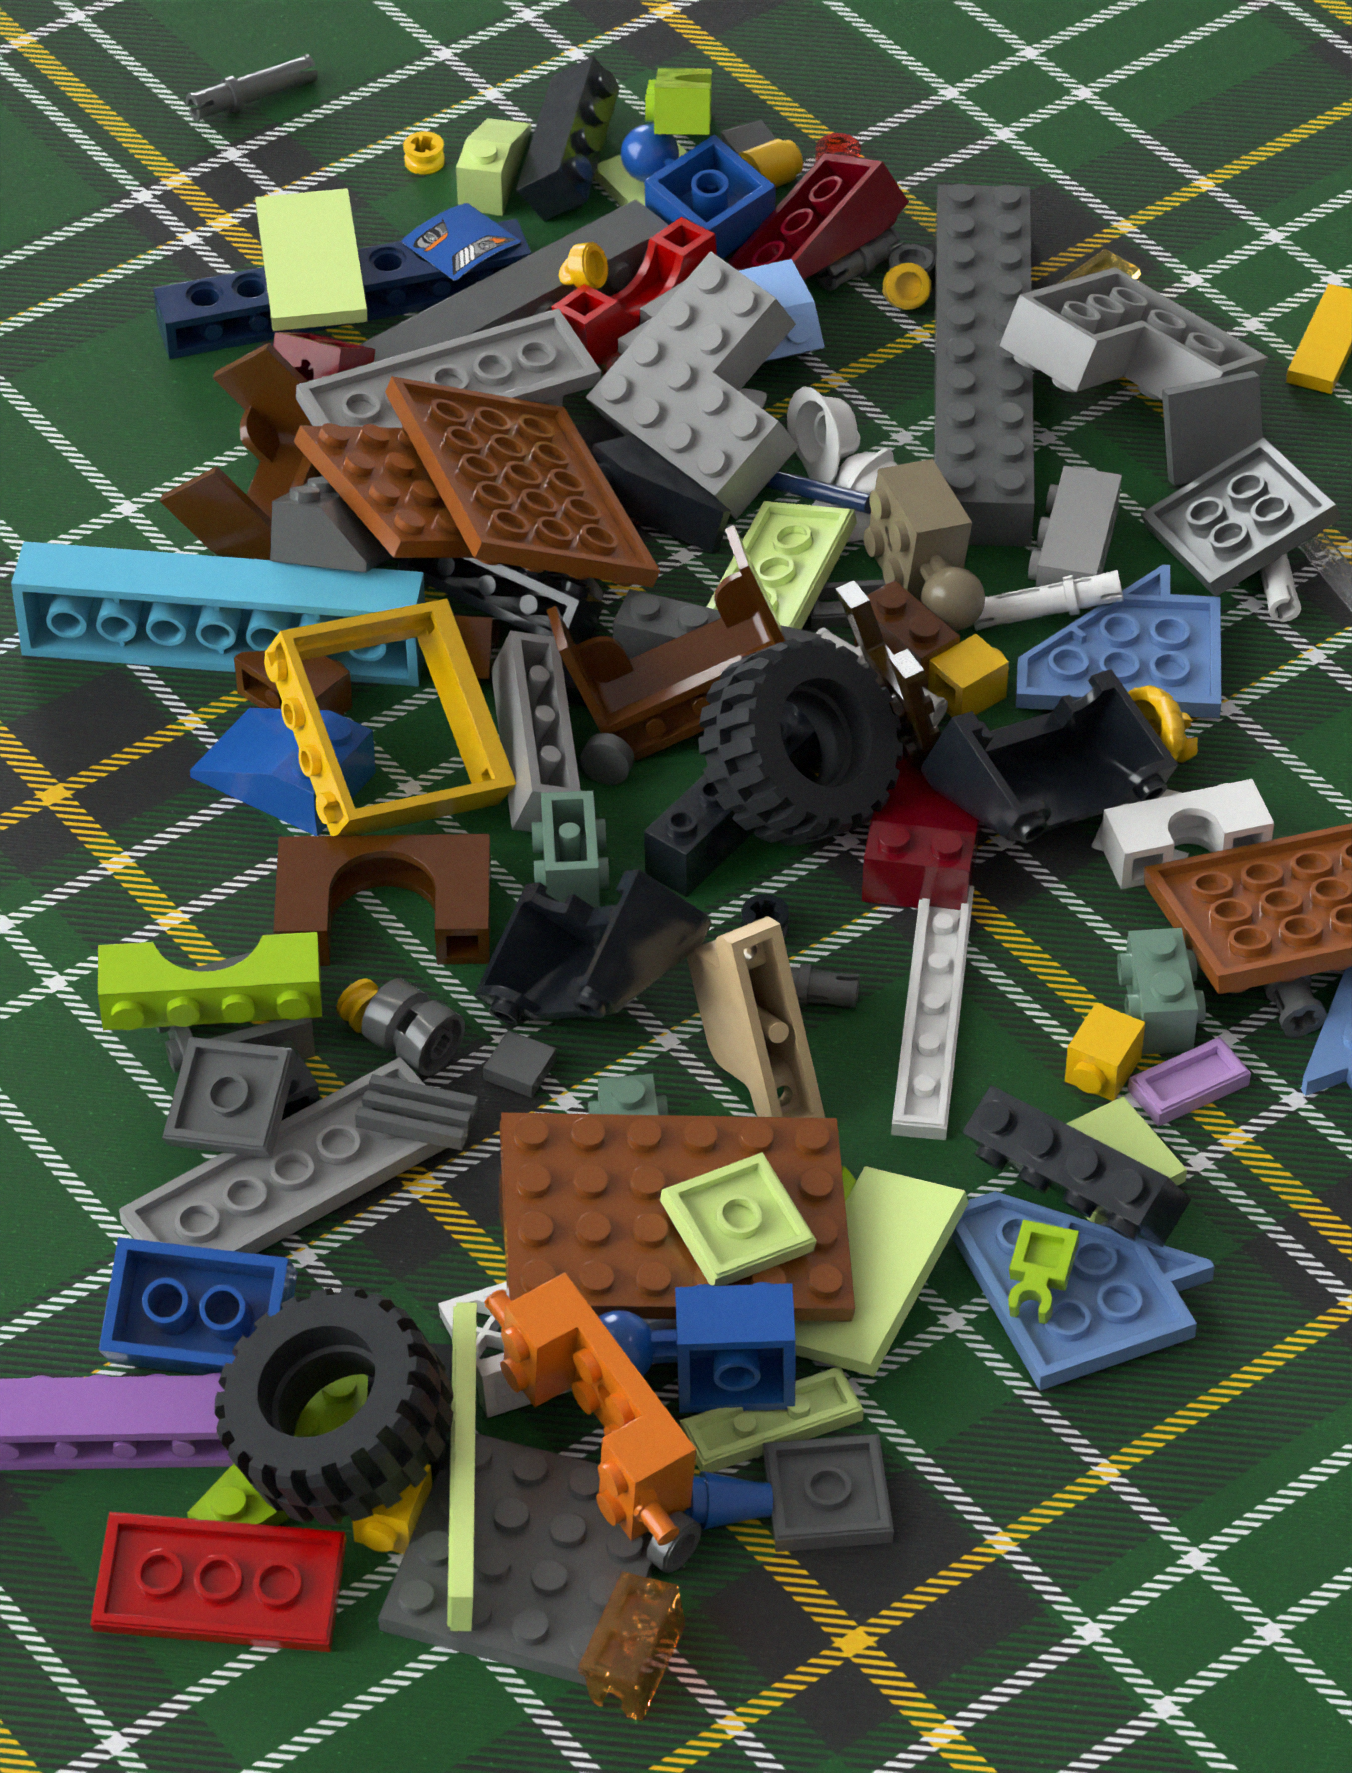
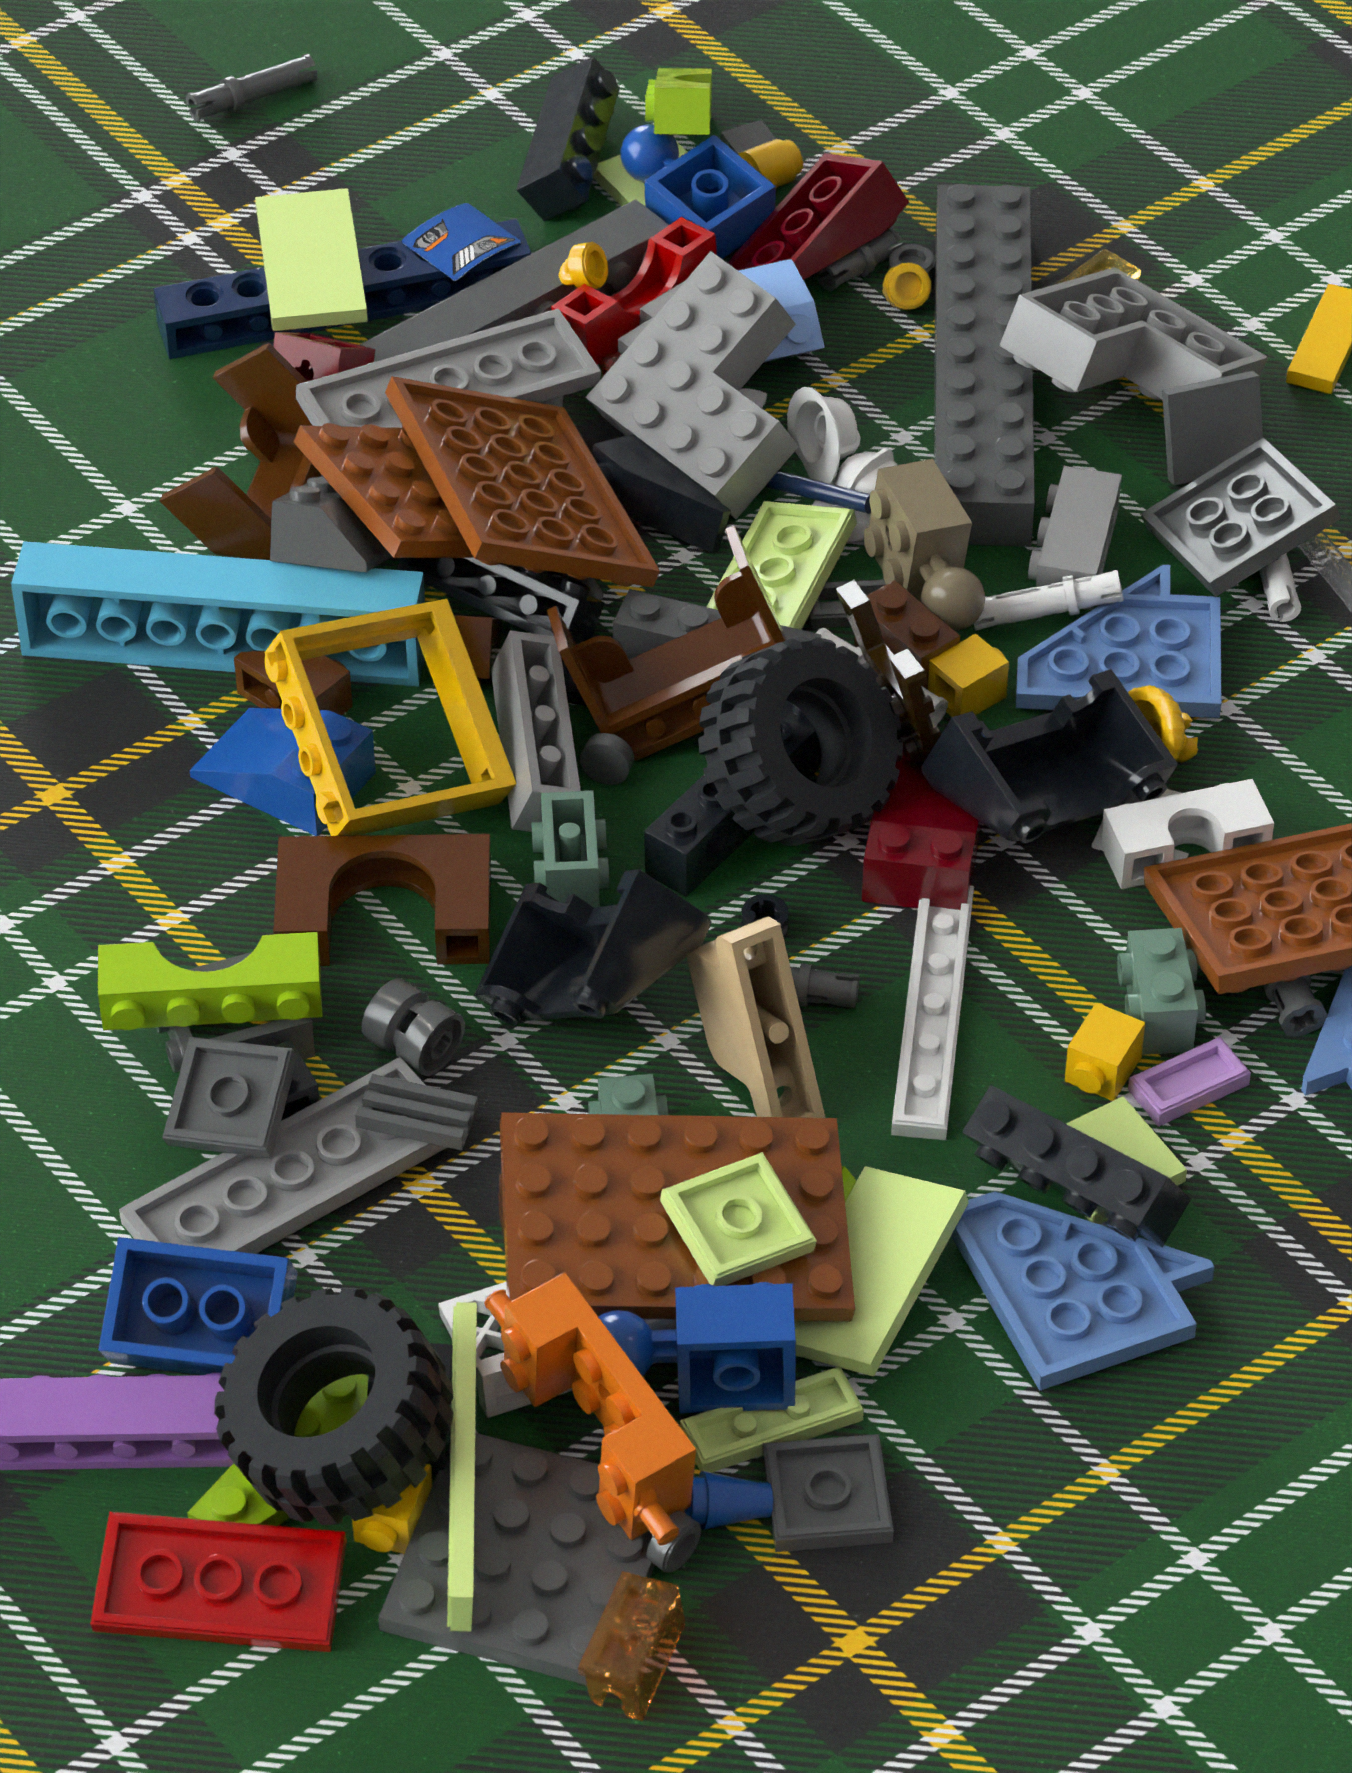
yellow bush [336,978,378,1033] -> none
yellow bush [403,131,445,175] -> none
yellowish green slope [456,118,532,216] -> none
dark grey tile [483,1030,557,1098] -> none
clear red tile [815,133,861,162] -> none
lime plate [1008,1219,1079,1324] -> none

